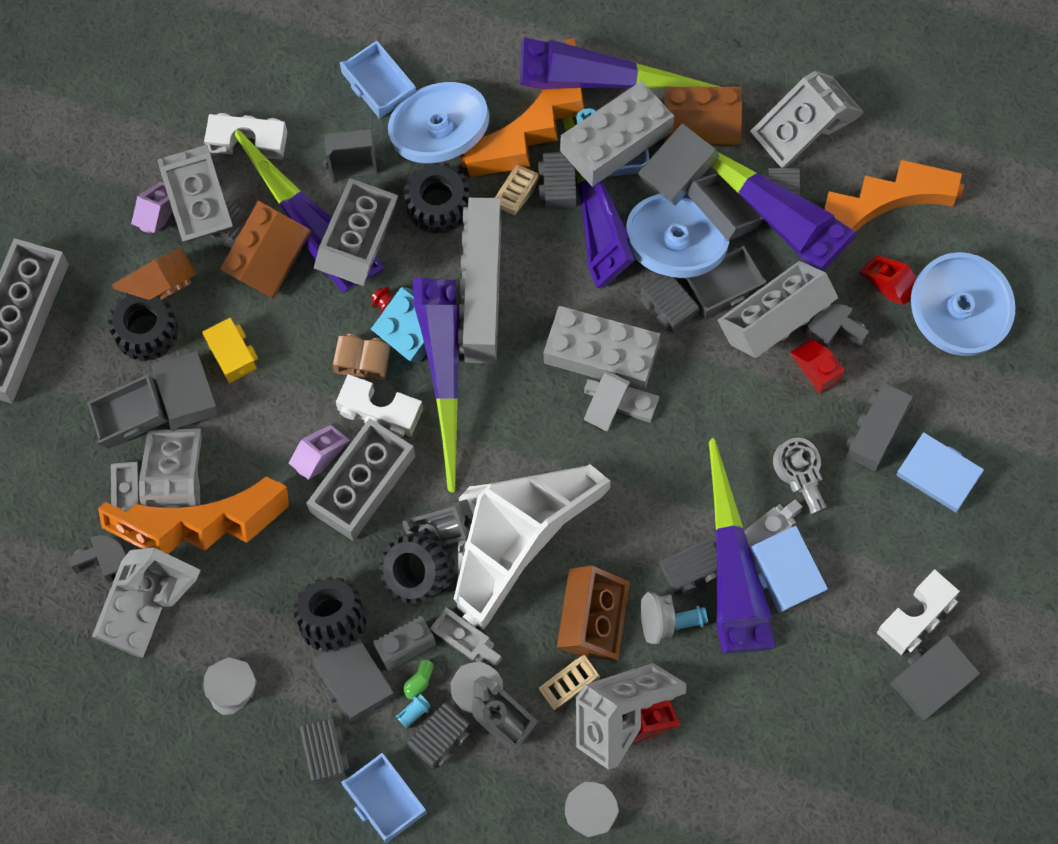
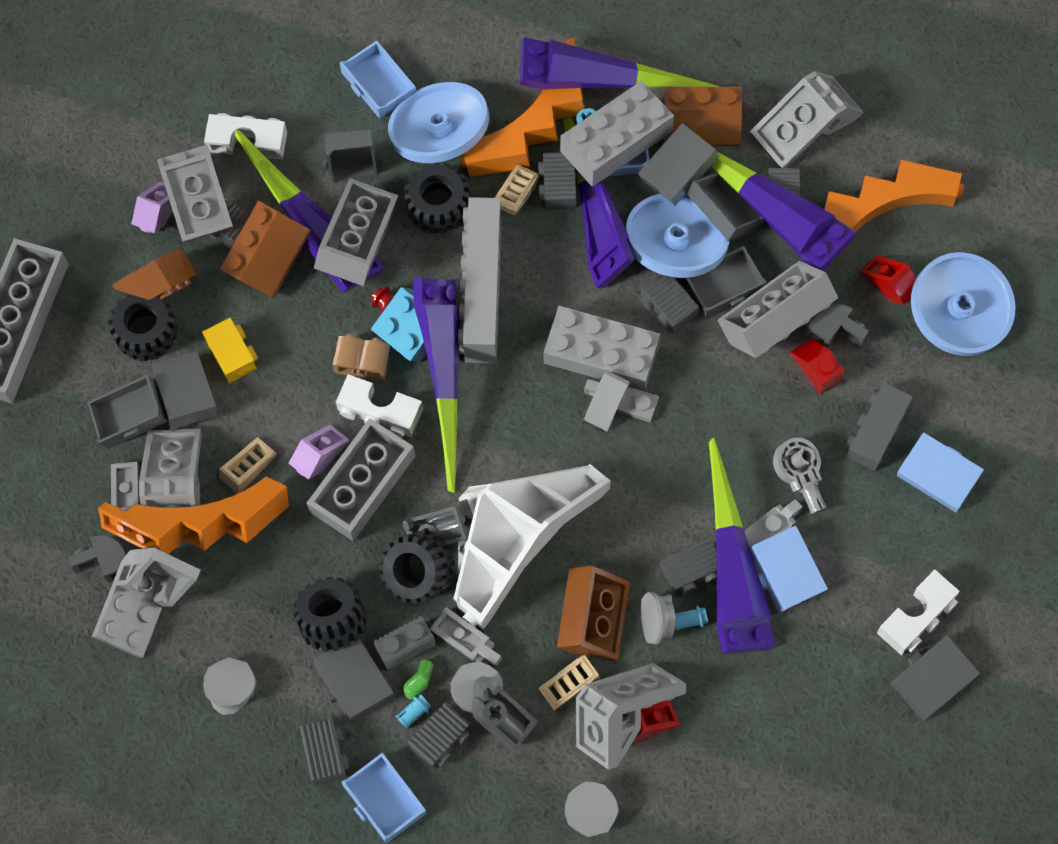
none -> tan slope [219,437,277,494]

